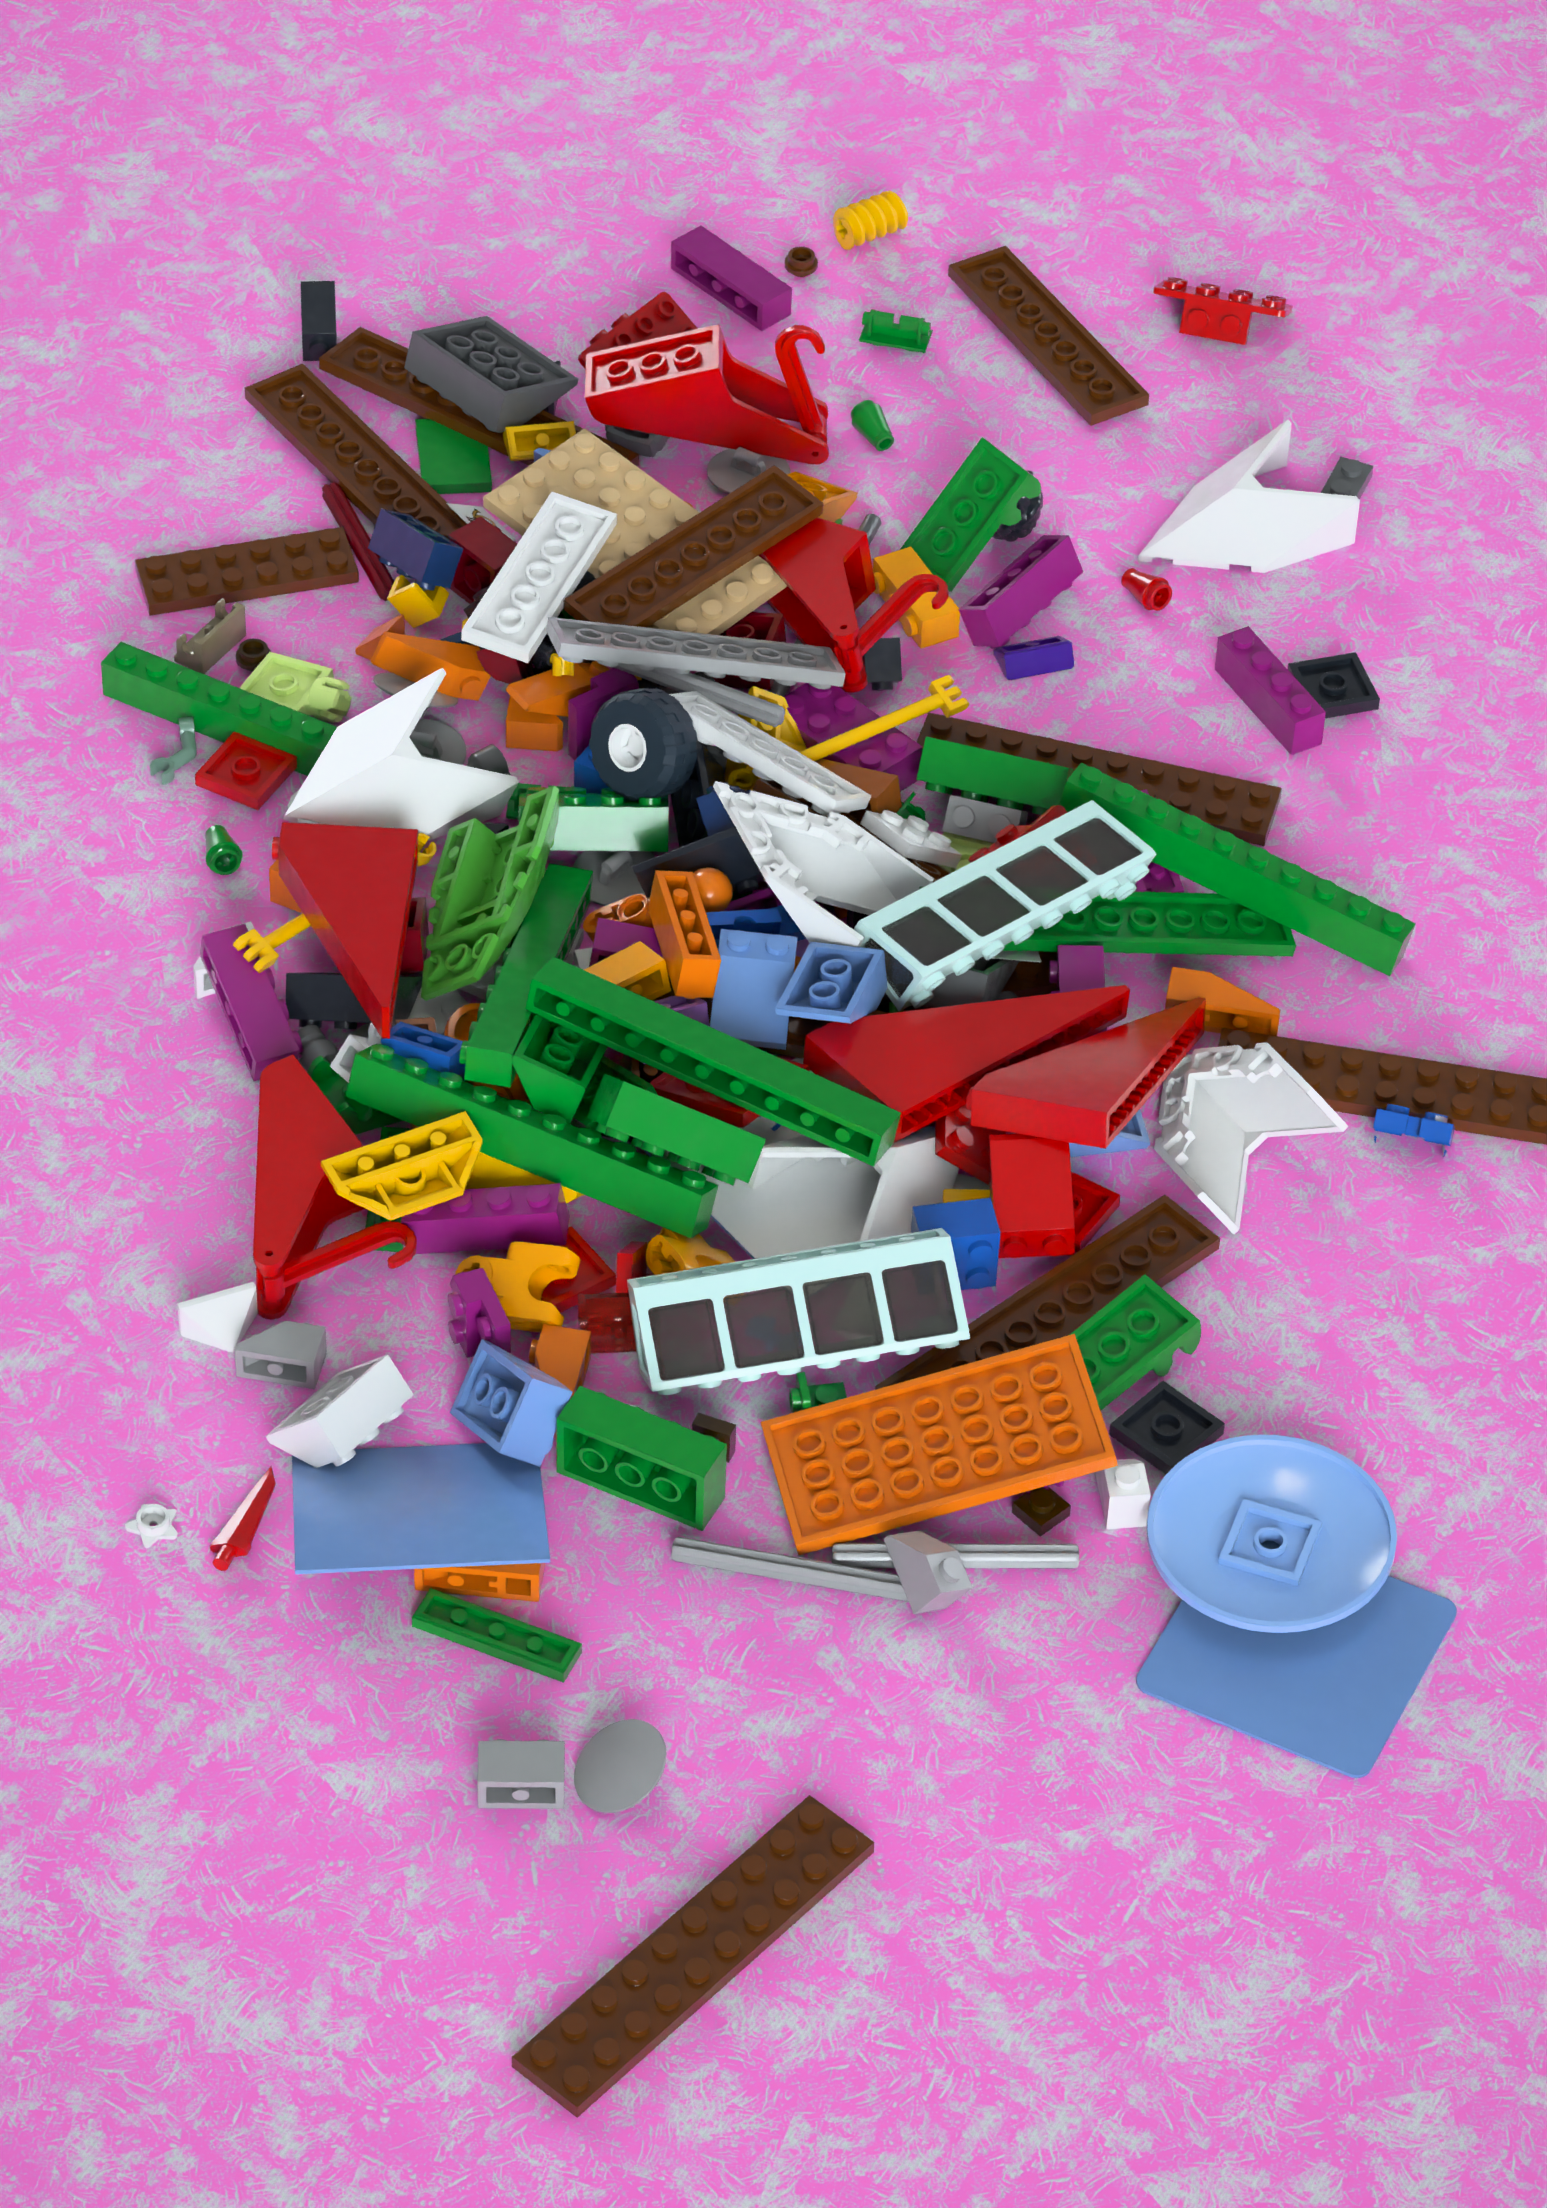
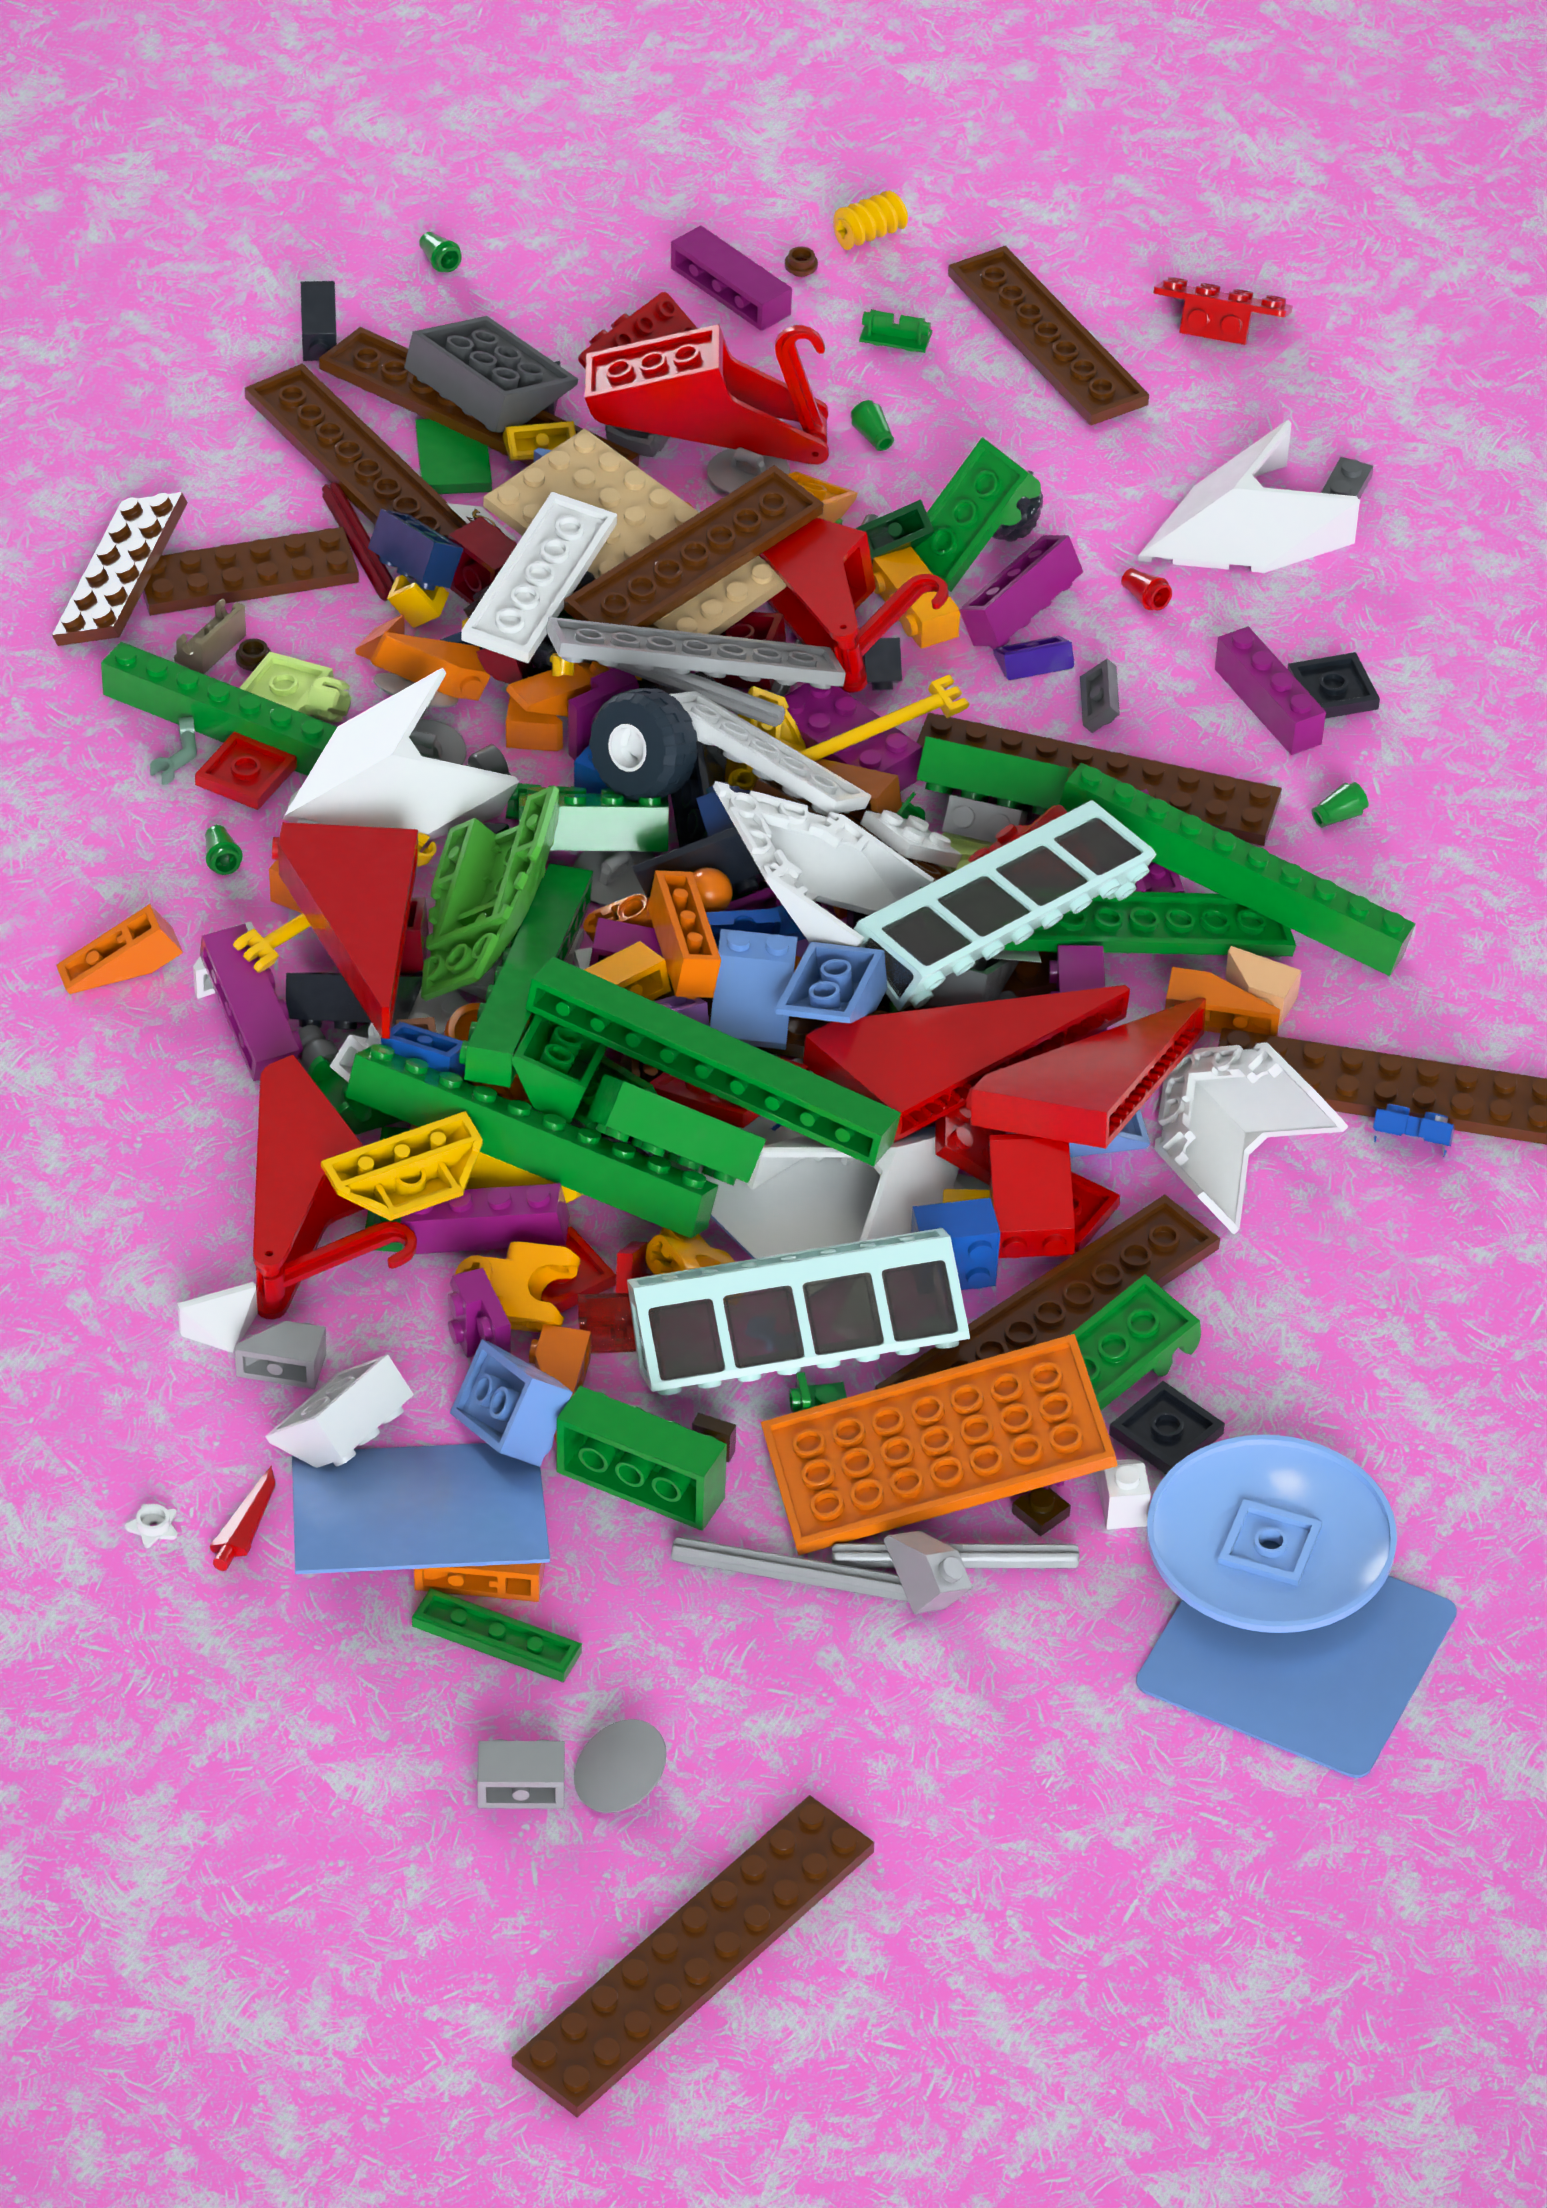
none -> plate [52,492,188,646]
none -> orange slope [56,904,183,994]
none -> green cone [419,232,462,272]
none -> dark green slope [856,499,935,564]
none -> dark grey plate [1080,659,1120,733]
none -> light nougat slope [1225,946,1301,1026]
none -> green cone [1311,782,1369,828]

